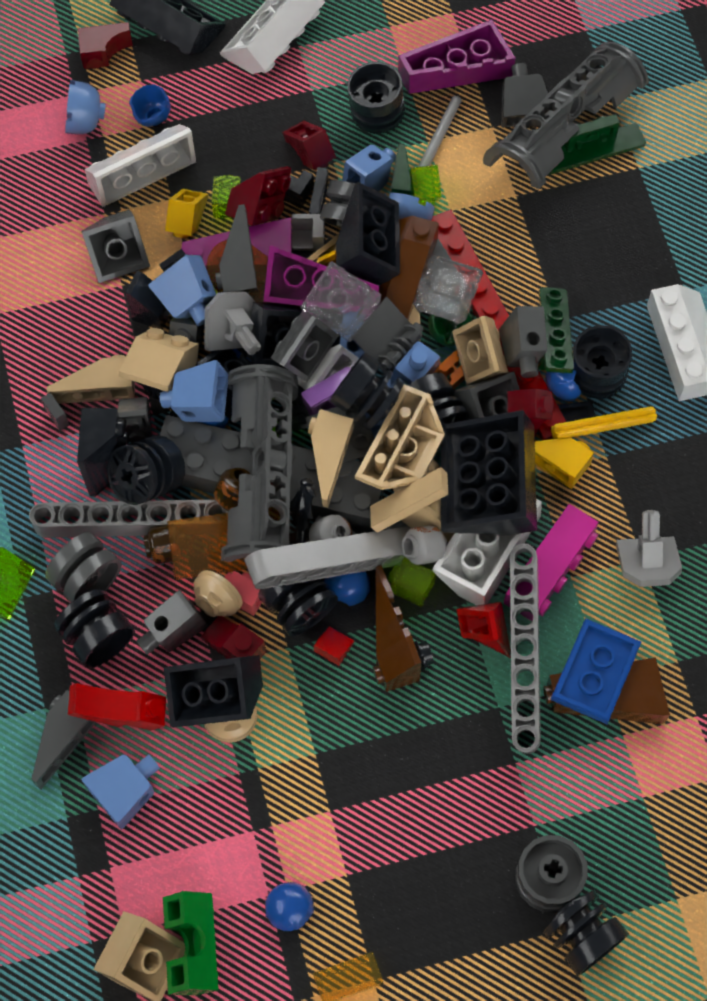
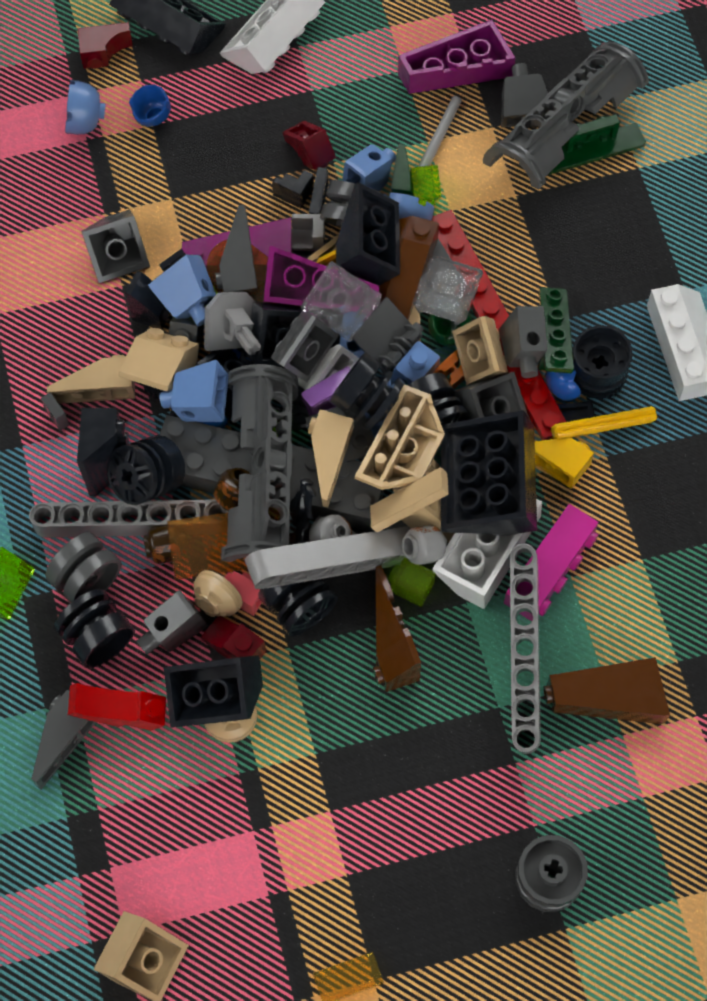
medium blue torso [81,754,160,830] -> none
white slope [85,124,196,207] -> none
dark grey slope [118,397,153,443] -> none
green arch [163,891,218,996] -> none
yellow slope [165,189,208,238] -> none
clear neon green brick [212,175,241,218] -> none
dark red slope [225,166,292,226] -> none
blue hair [265,882,314,932] -> none
red slope [314,626,355,666] -> none
blue hair [324,571,371,606] -> none
black wheel [347,61,405,134] -> none
black plate [414,641,434,669] -> none
red slope [456,602,511,658] -> none
dark red arch [507,389,554,437] -> none
black wheel [543,890,629,976] -> none
blue tile [551,618,641,724] -> none
light grey piece [616,510,682,587] -> none

